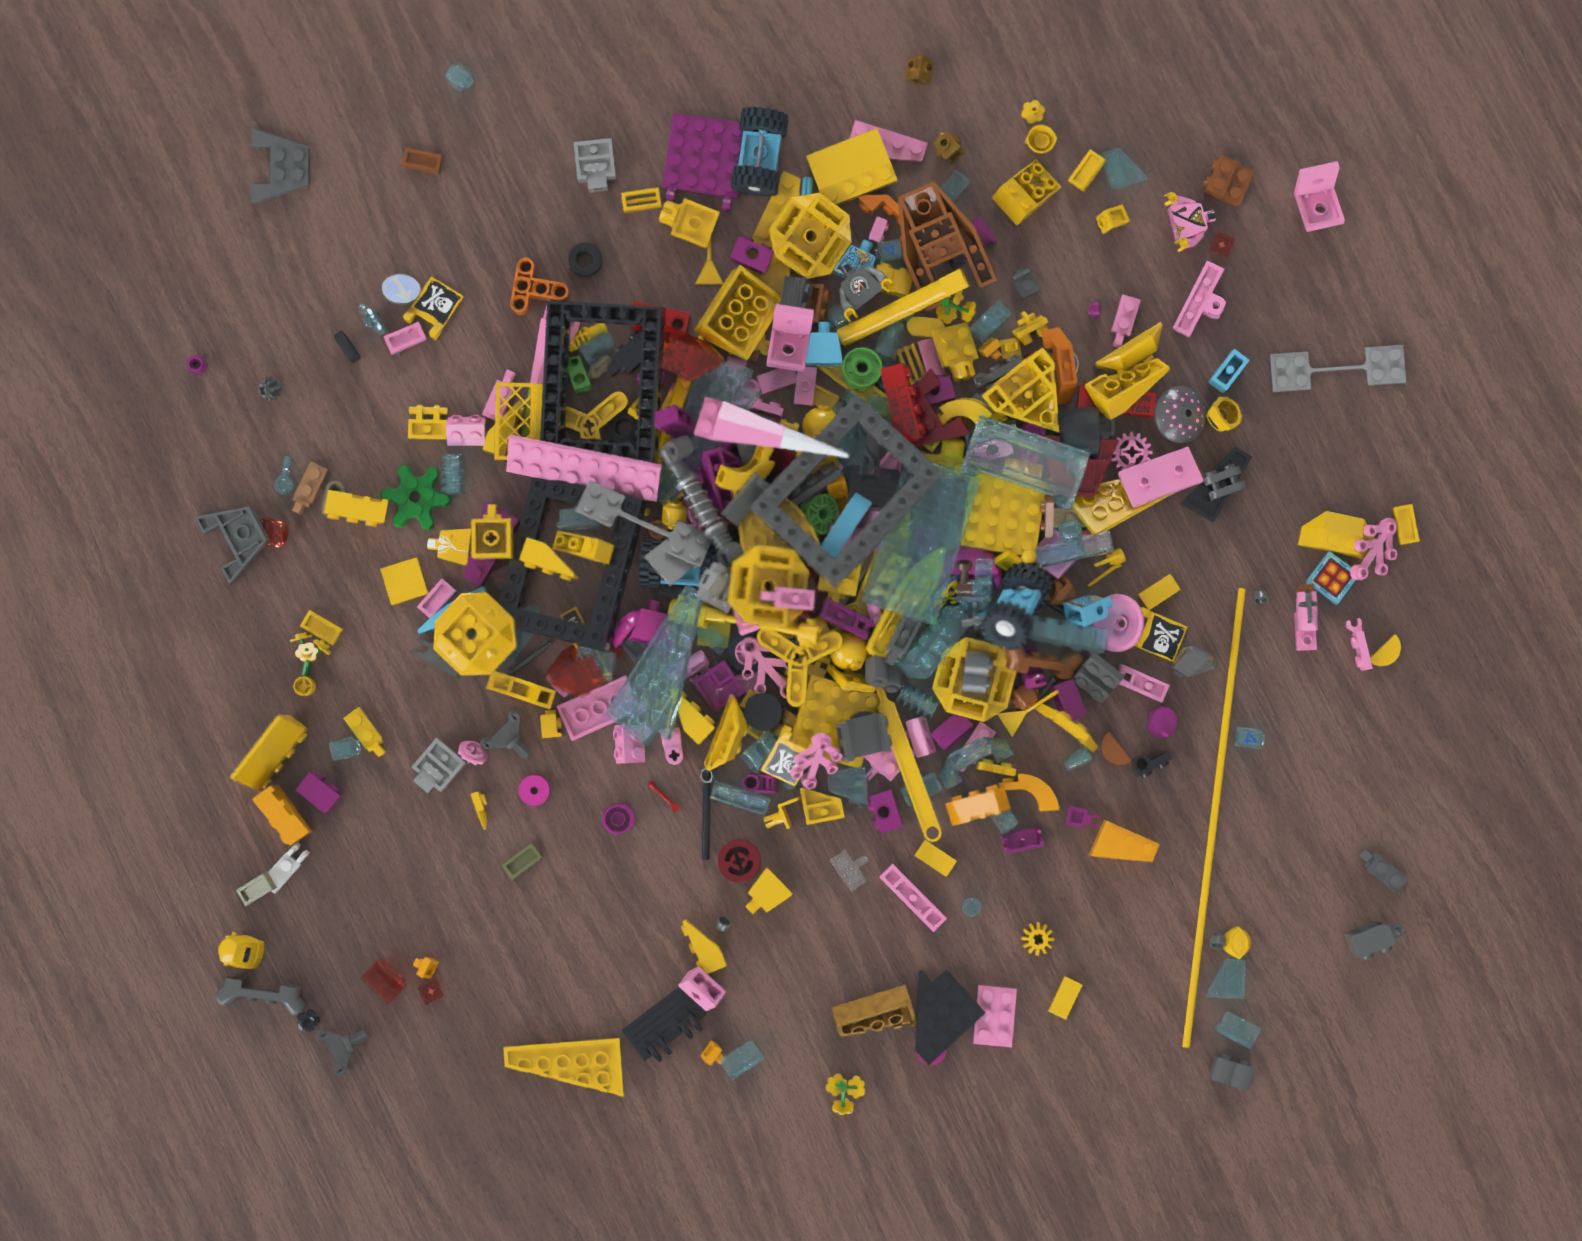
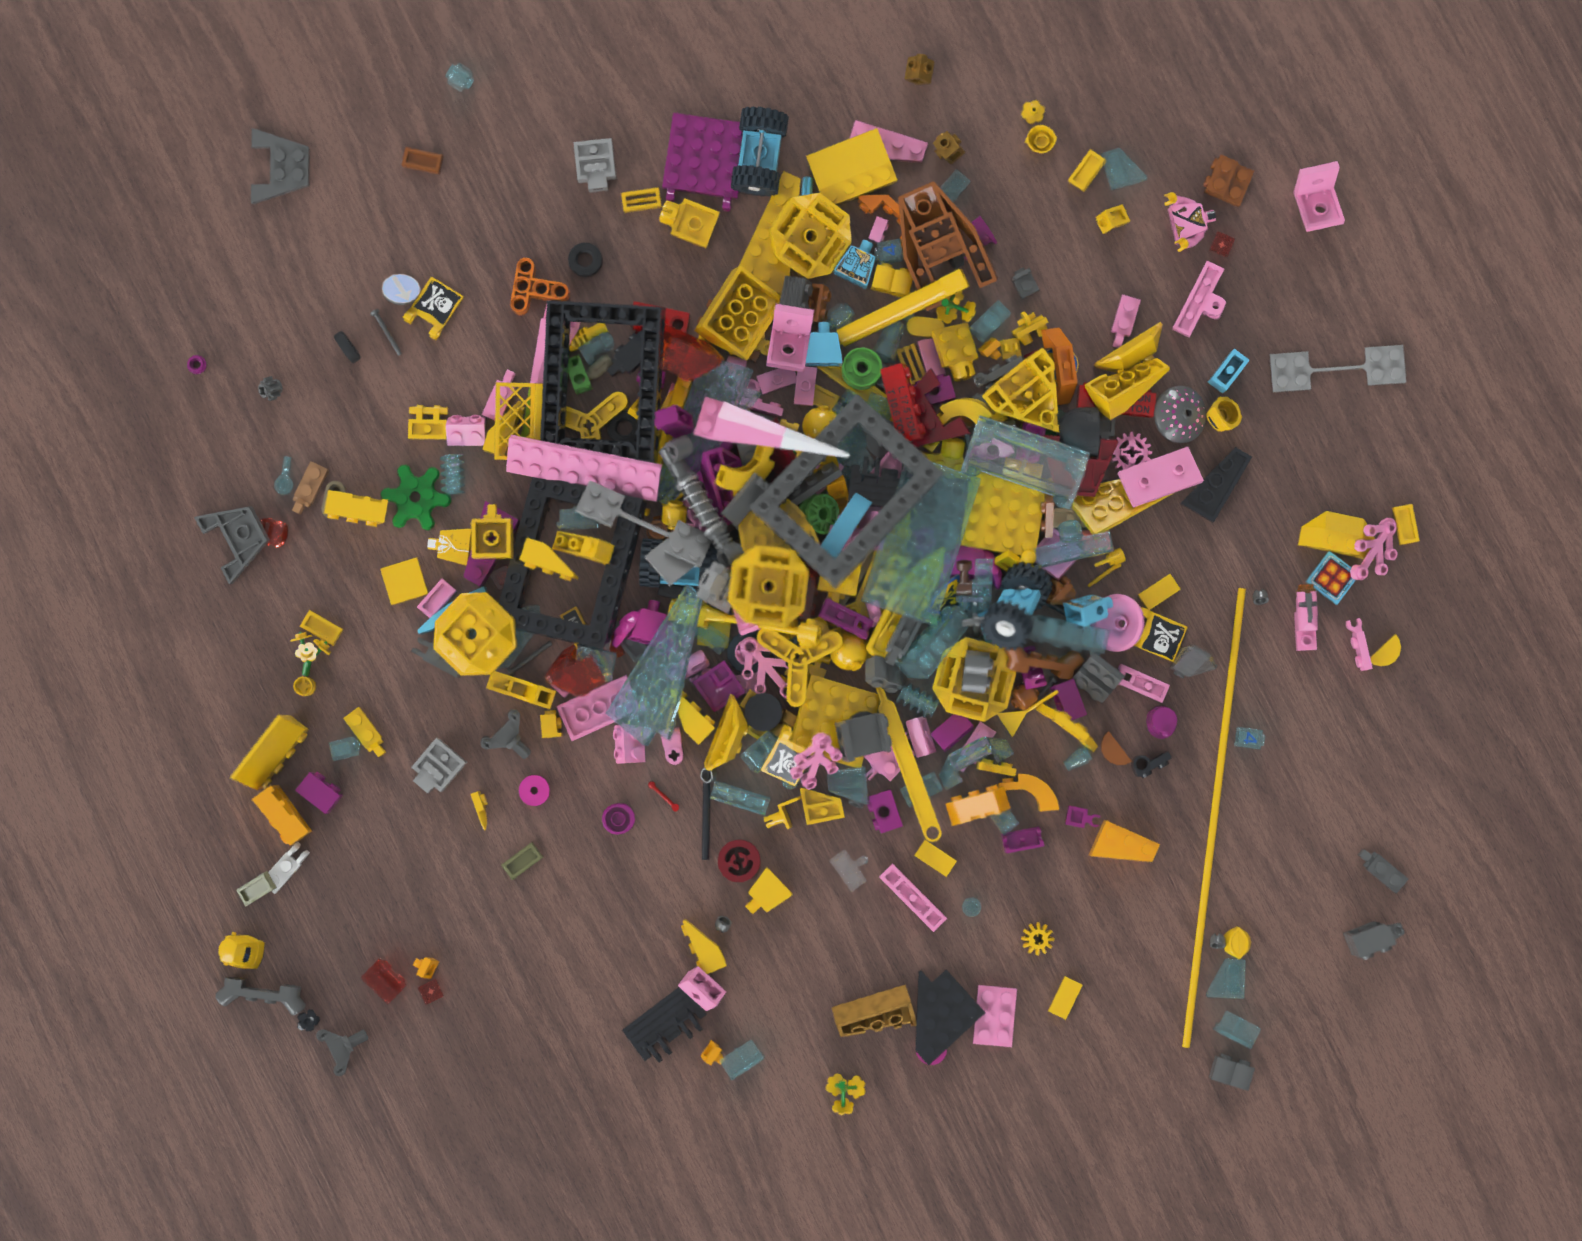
clear light blue piece [358,304,385,335] -> none
bright pink plate [383,322,427,355] -> none
bright pink gear [458,740,488,766] -> none
yellow wing [504,1038,624,1097] -> none
yellow piece [695,237,723,285] -> none
magenta brick [730,236,774,276] -> none
magenta piece [742,773,778,794] -> none
bright pink plate [760,587,815,610] -> none
yellow wing [826,663,876,693] -> none
torso [839,262,896,322] -> none
yellow slope [991,159,1061,226] -> none
magenta plate [1088,301,1101,320] -> none
dark grey brick [1203,464,1247,501] -> none

